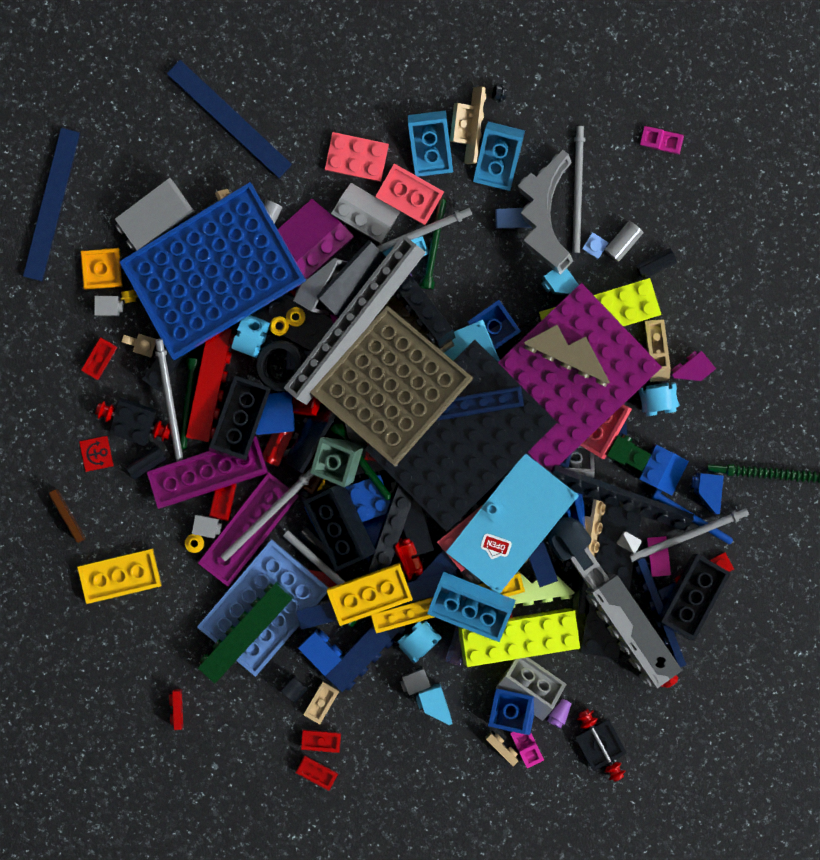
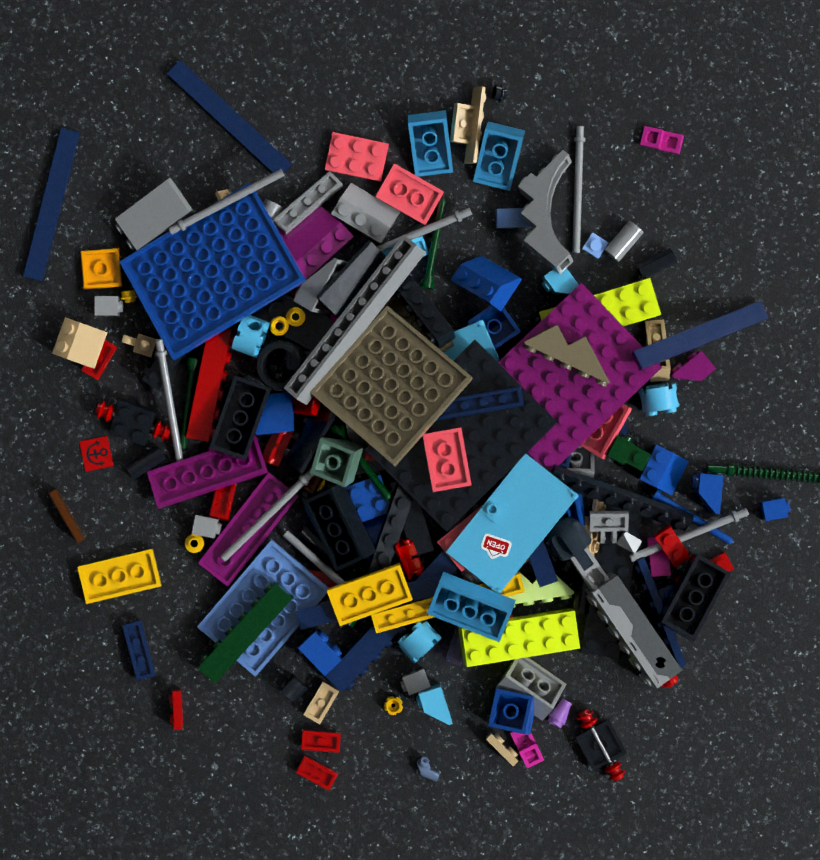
none -> tan slope [52,317,107,369]
none -> dark blue plate [122,620,156,681]
none -> light grey bar [169,169,285,235]
none -> light grey tile [273,171,343,235]
none -> yellow plate [384,696,403,715]
none -> sand blue arm [417,756,440,782]
none -> coral plate [423,427,472,492]
none -> blue slope [451,256,522,311]
none -> light grey hinge [589,511,629,543]
none -> dark blue tile [631,301,769,370]
none -> red plate [653,525,691,567]
none -> blue brick [760,498,790,521]

